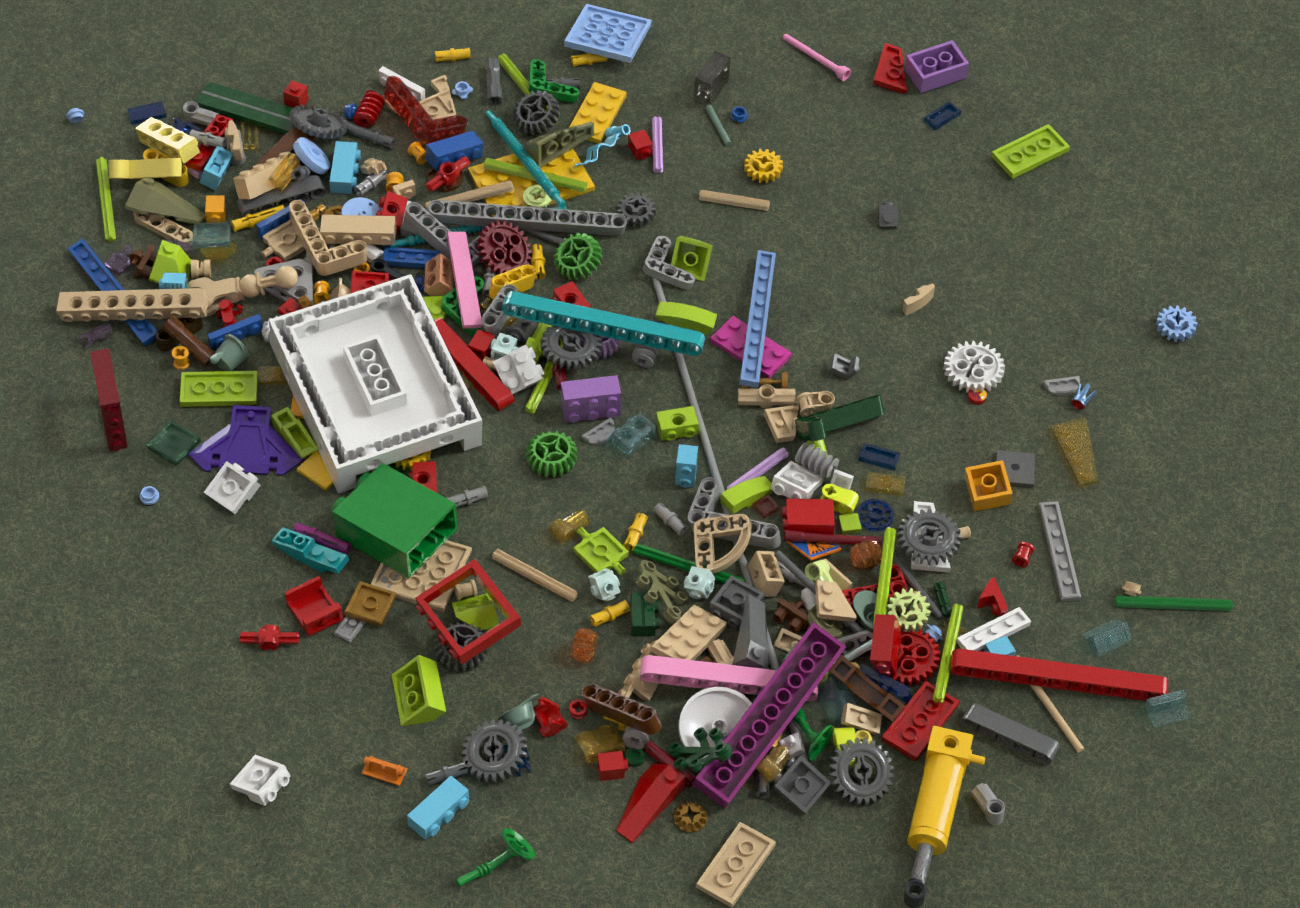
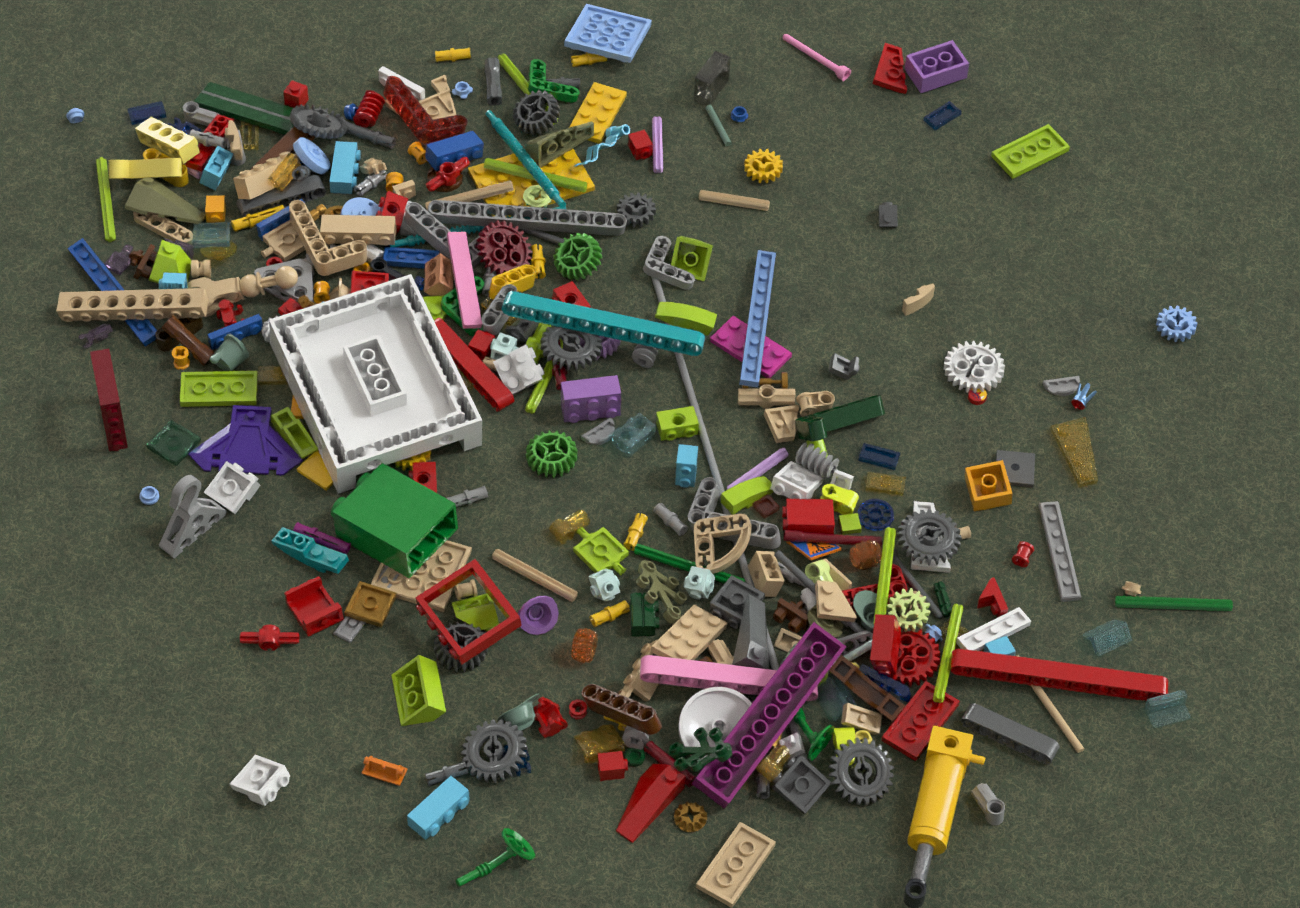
none -> light grey piece [159,475,226,558]
none -> medium lavender helmet [518,596,559,635]

